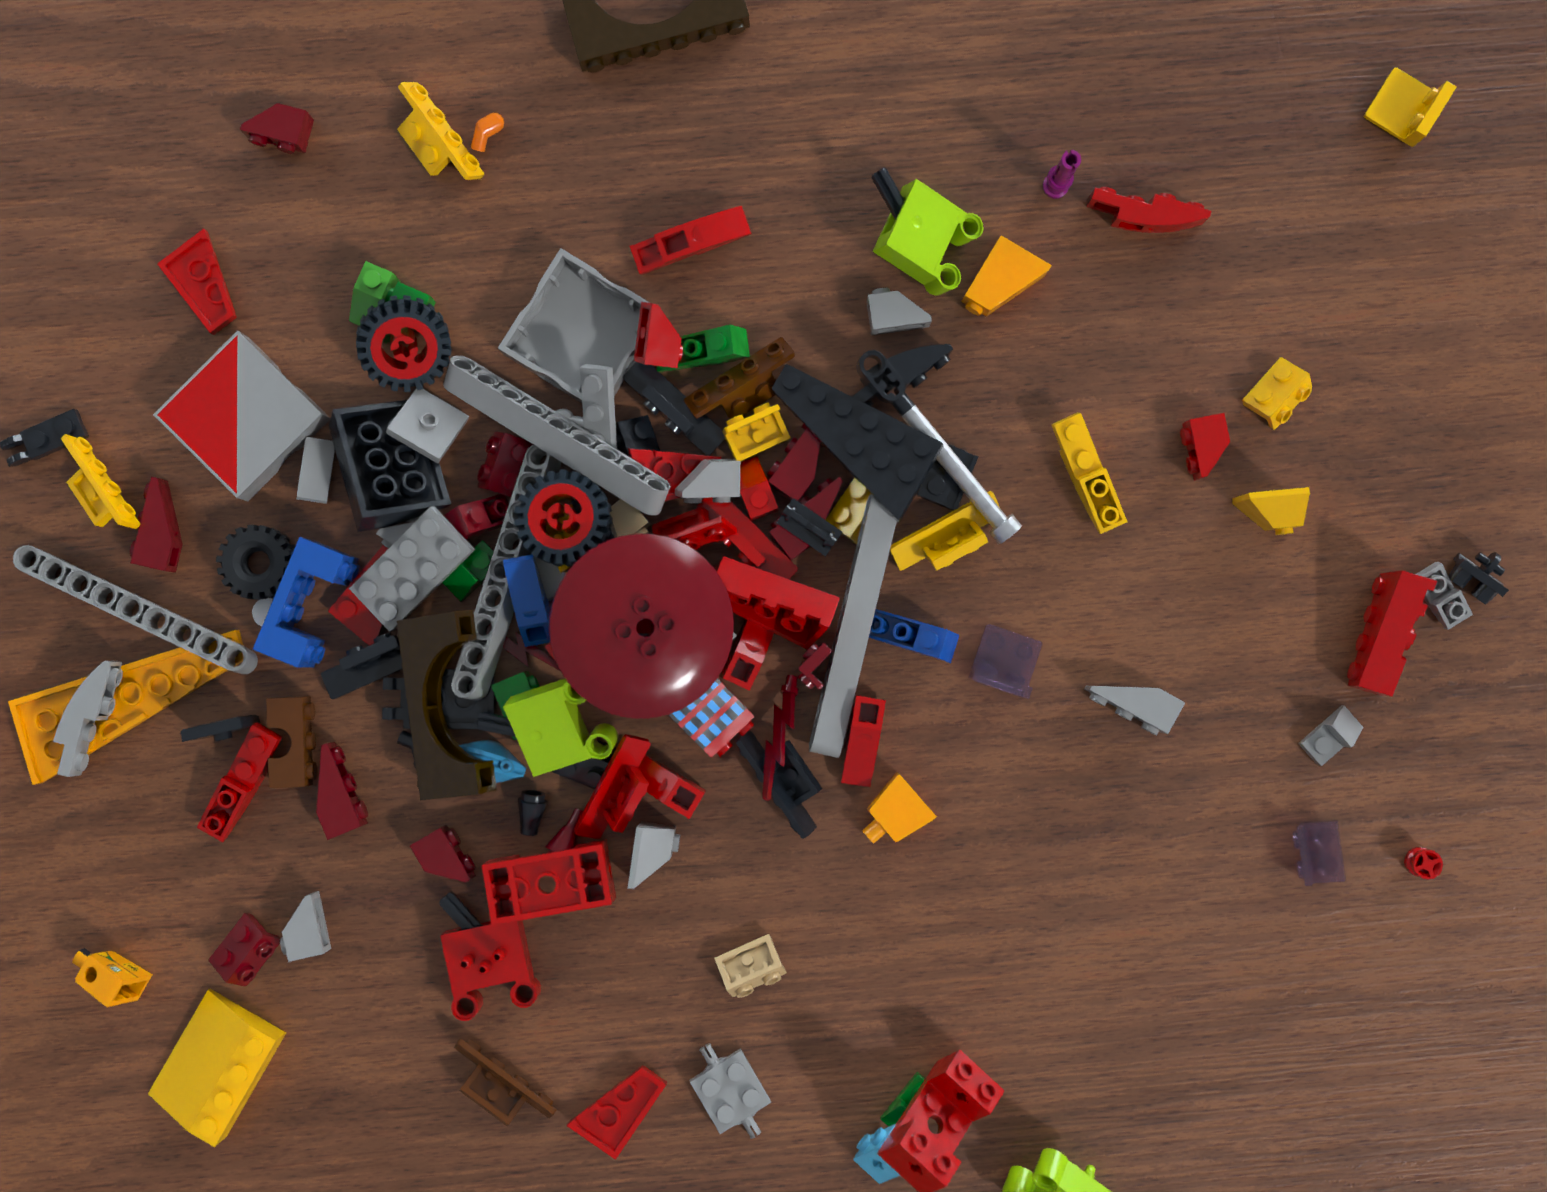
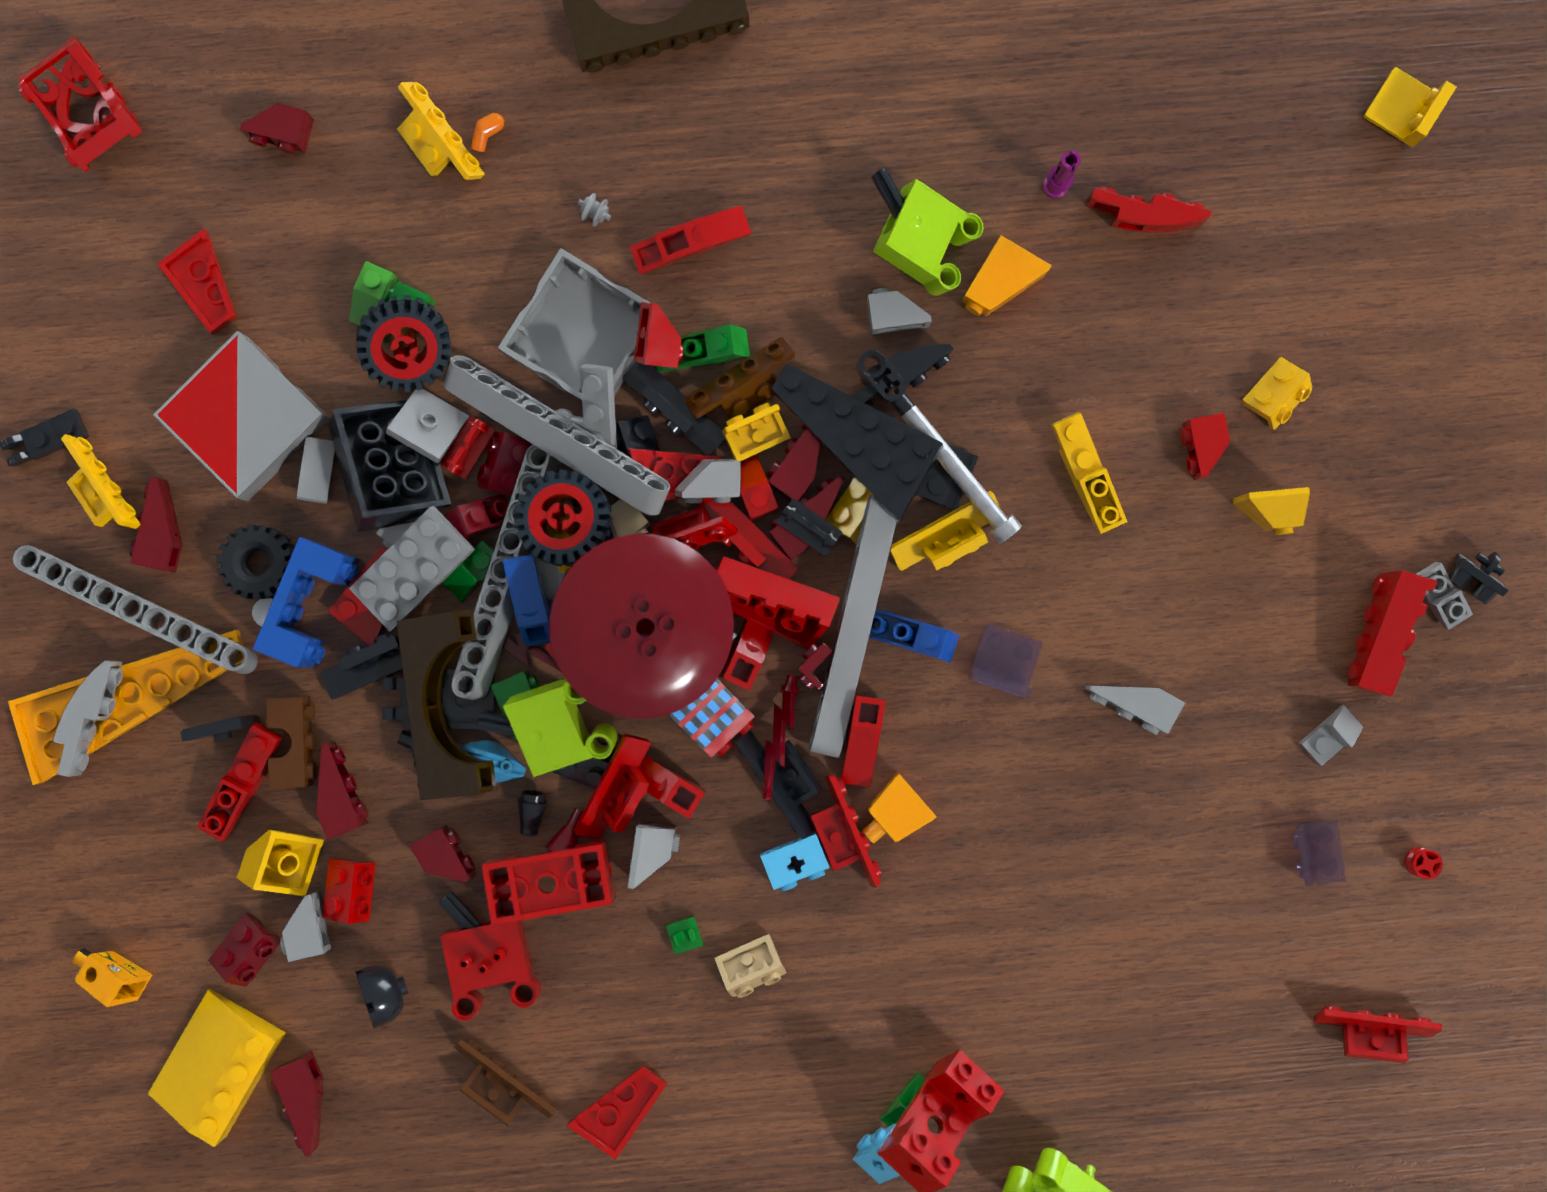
light grey plate [690,1043,771,1139] -> none
none -> red fence [18,35,143,173]
none -> yellow slope [237,830,324,896]
none -> dark red slope [270,1051,324,1157]
none -> red bracket [322,858,376,924]
none -> black cylinder [355,965,408,1029]
none -> red hinge [440,415,496,480]
none -> light grey wheel [578,193,611,227]
none -> green tile [666,915,703,955]
none -> medium azure brick [760,831,829,892]
none -> red bracket [809,774,882,888]
none -> red bracket [1314,1006,1442,1064]

